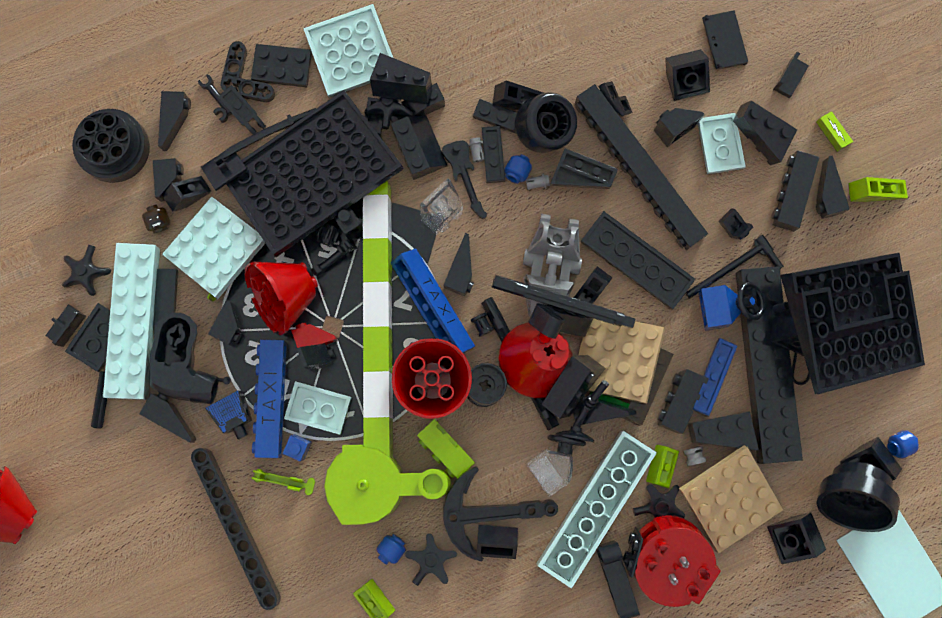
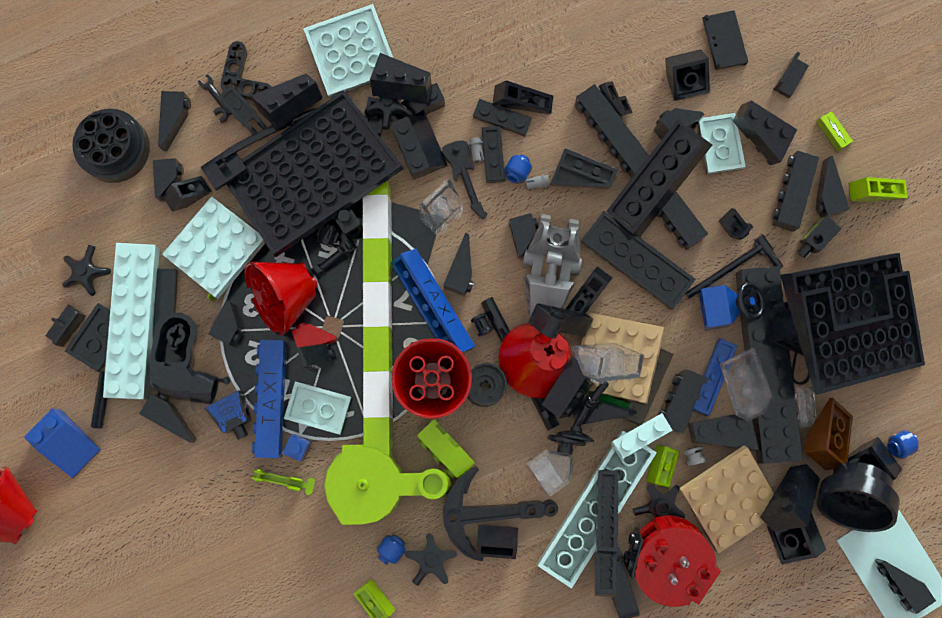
dark brown head [142,204,171,234] -> none
black beam [191,448,281,610] -> none
black plate [251,44,312,87] -> none
black piece [491,274,636,328] -> none
black wheel [515,93,577,153] -> none
none -> blue slope [24,408,101,478]
none -> black wedge [251,74,323,129]
none -> black slope [509,213,538,259]
none -> clear slope [573,343,644,384]
none -> black slope [594,470,618,597]
none -> black arch [606,119,712,237]
none -> light aqua plate [611,414,672,460]
none -> clear slope [720,347,773,421]
none -> black wedge [760,464,820,531]
none -> clear bracket [794,387,817,427]
none -> black torso [797,216,842,259]
none -> reddish brown slope [804,398,853,470]
none -> black slope [875,559,936,614]

